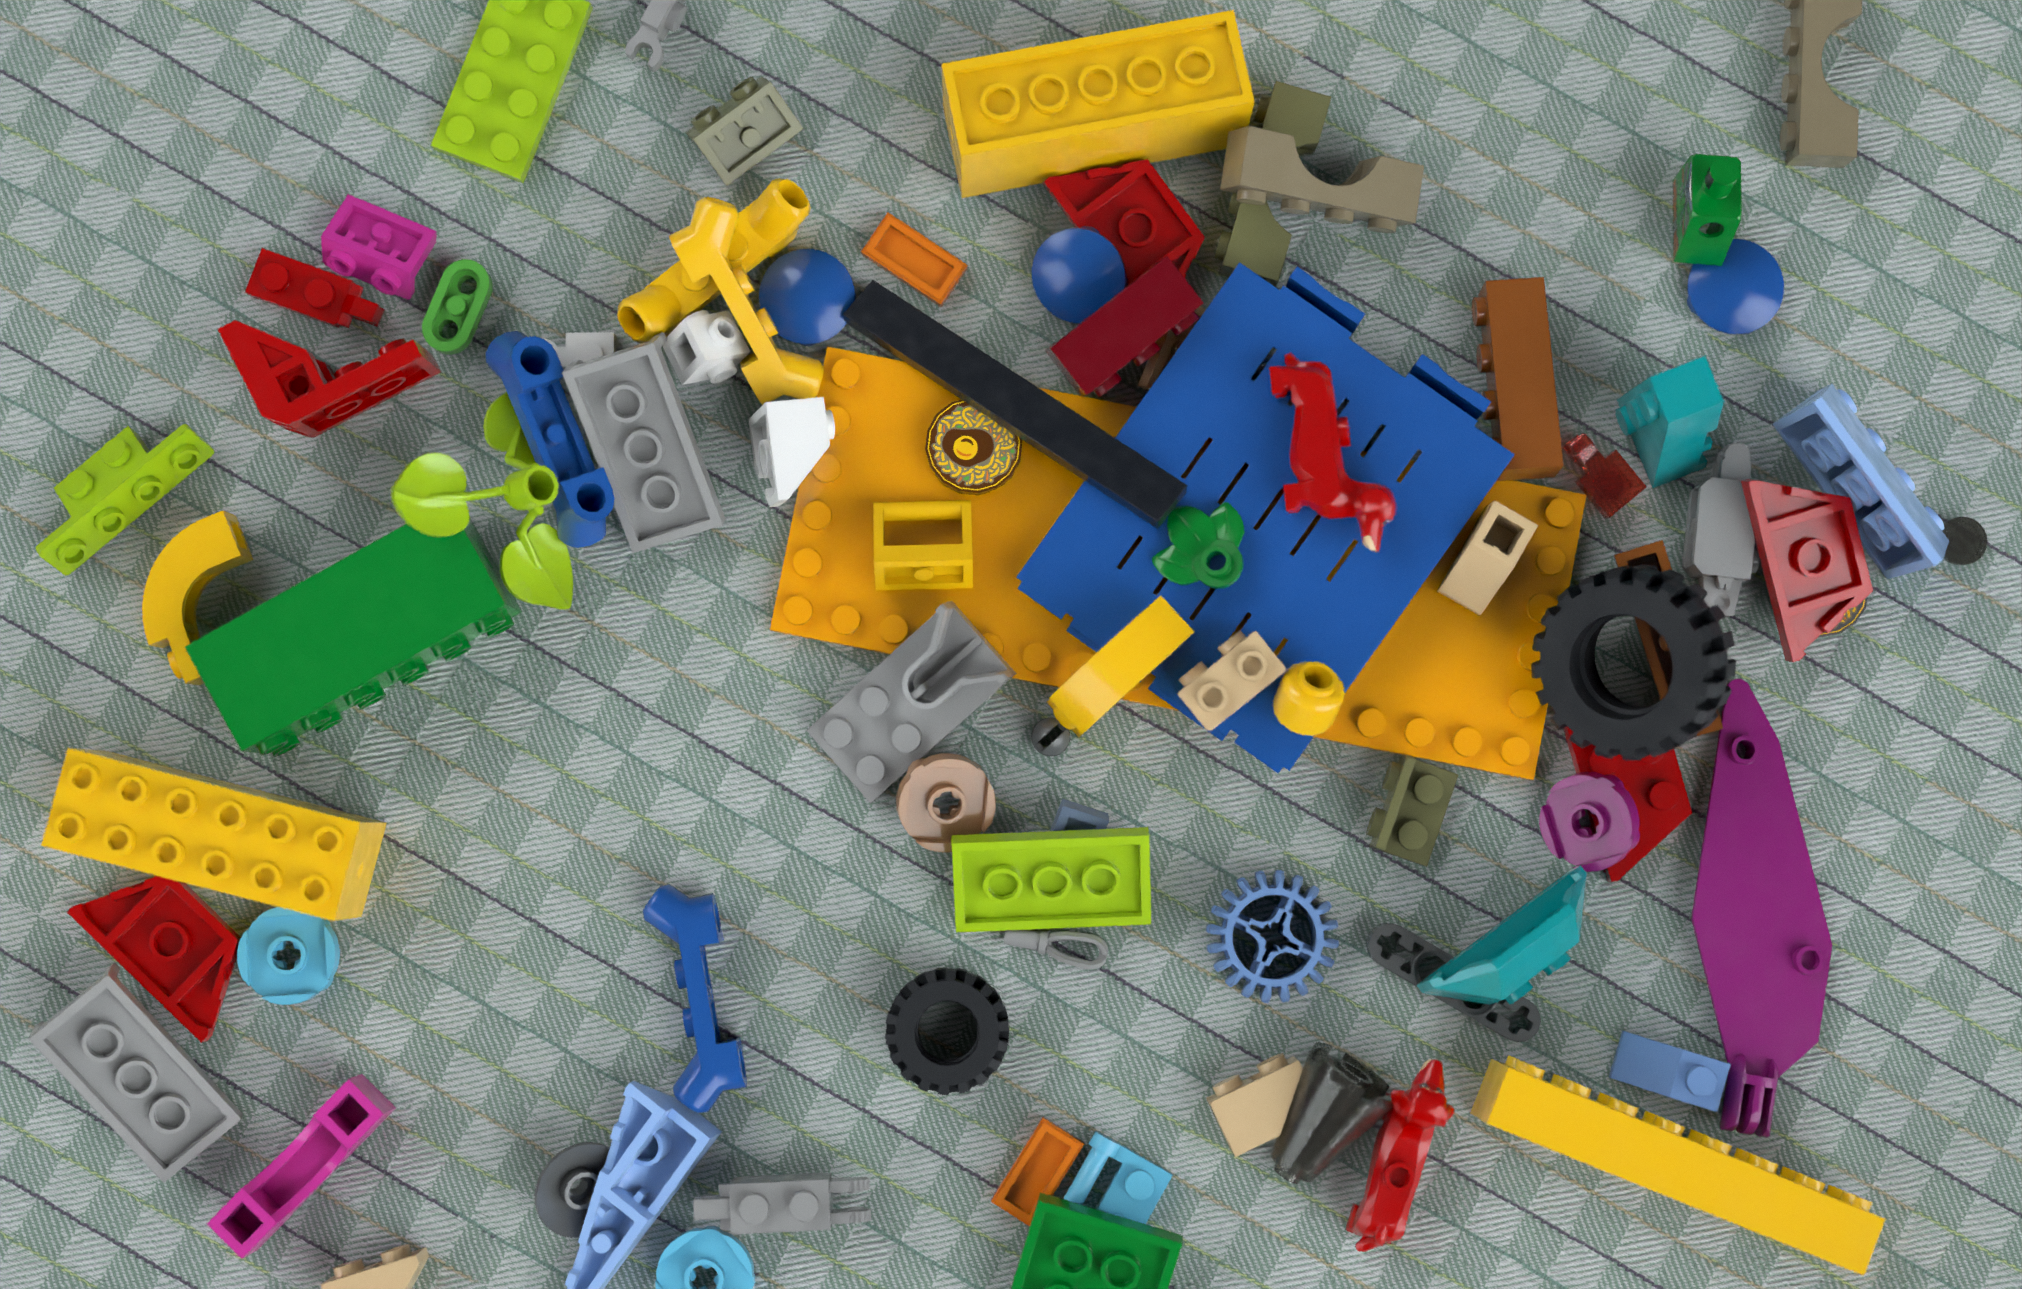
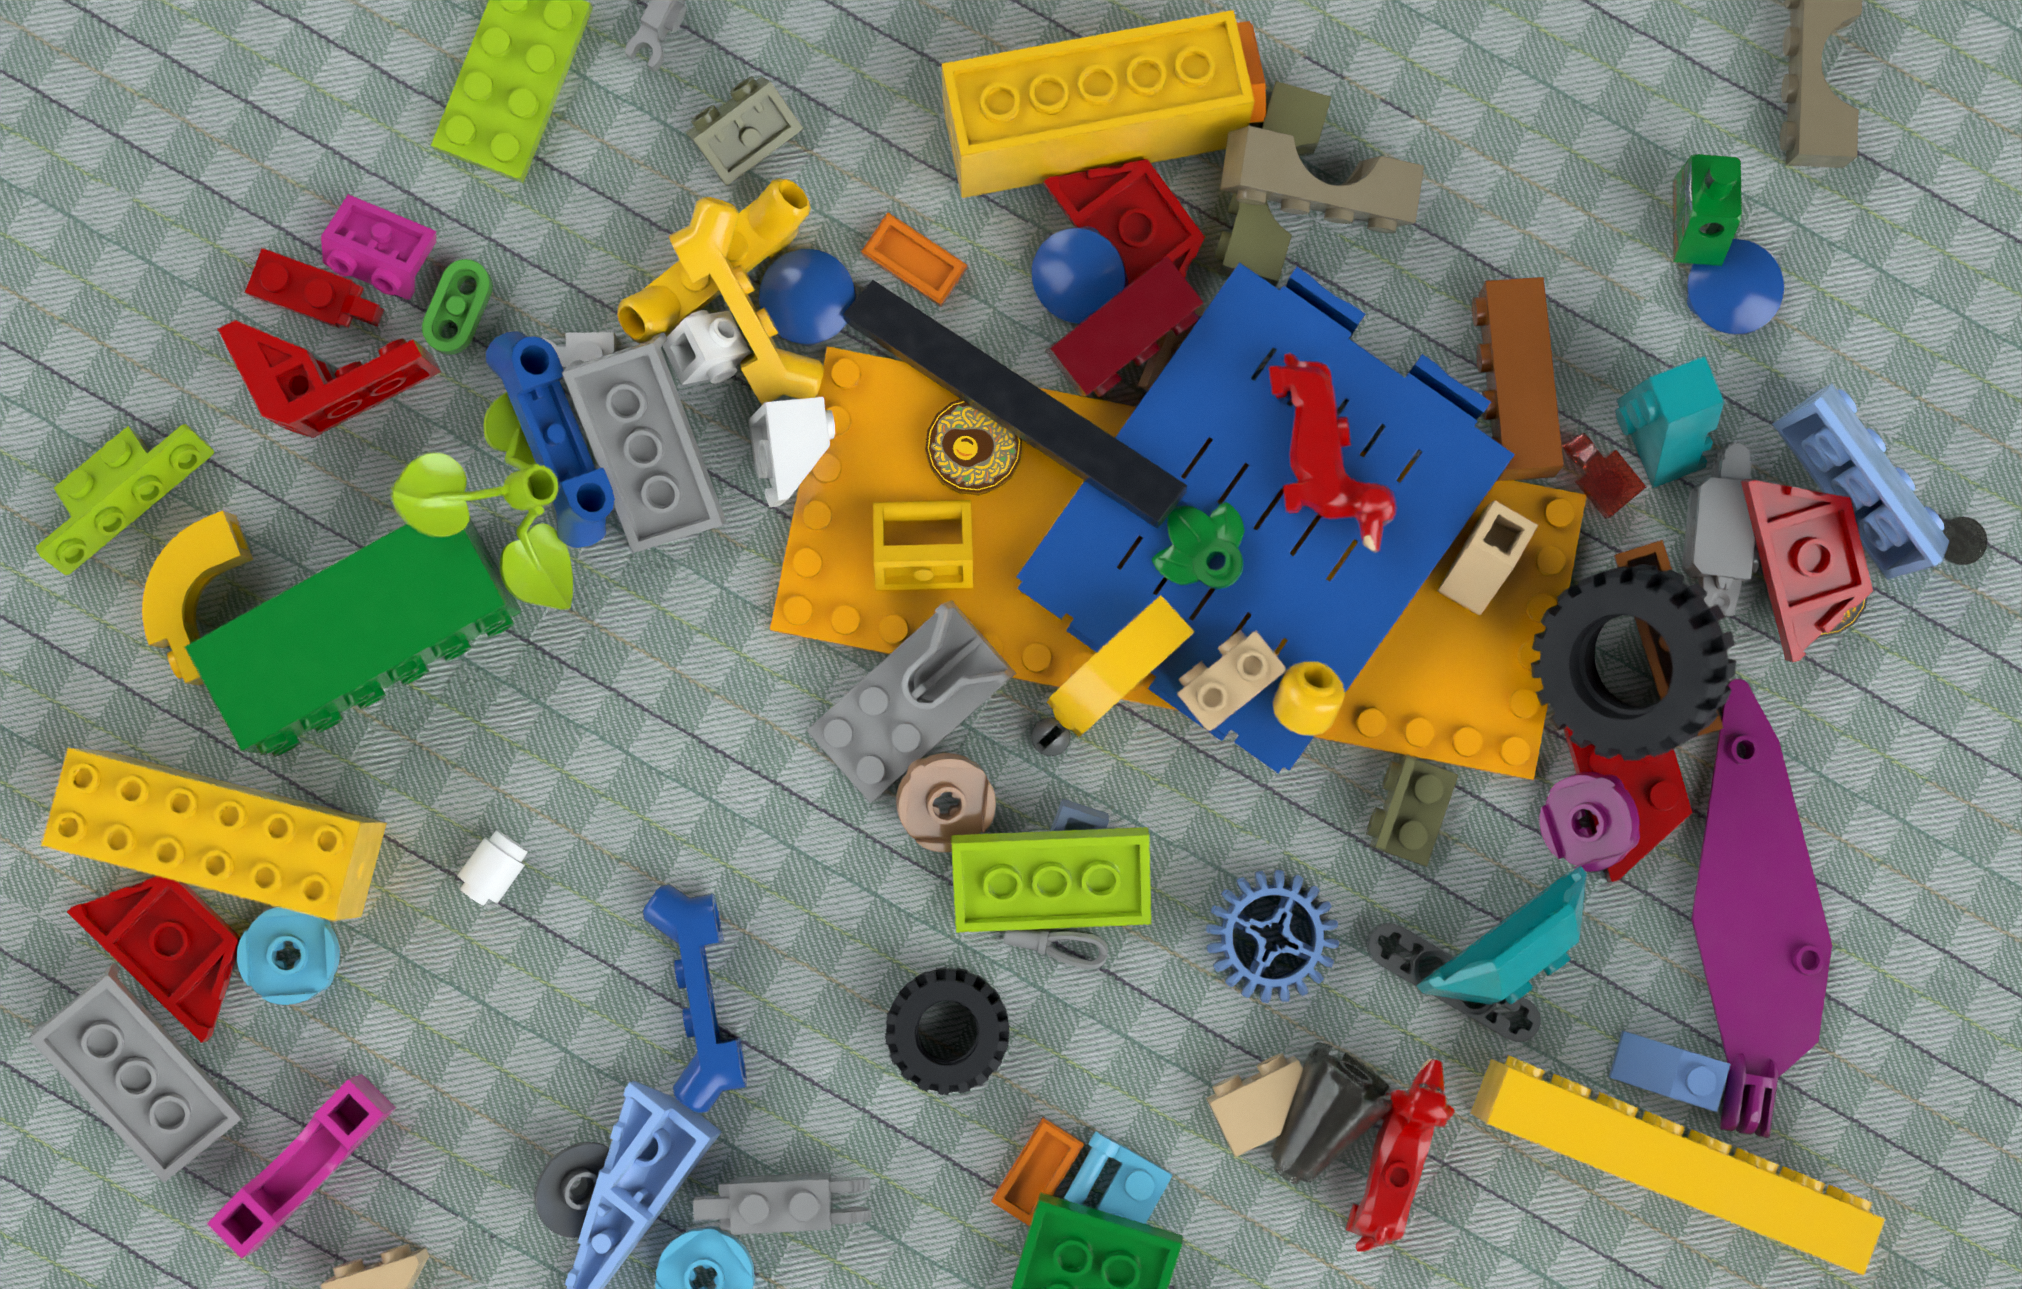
none -> white brick [457,830,528,906]
none -> orange tile [1237,21,1266,123]

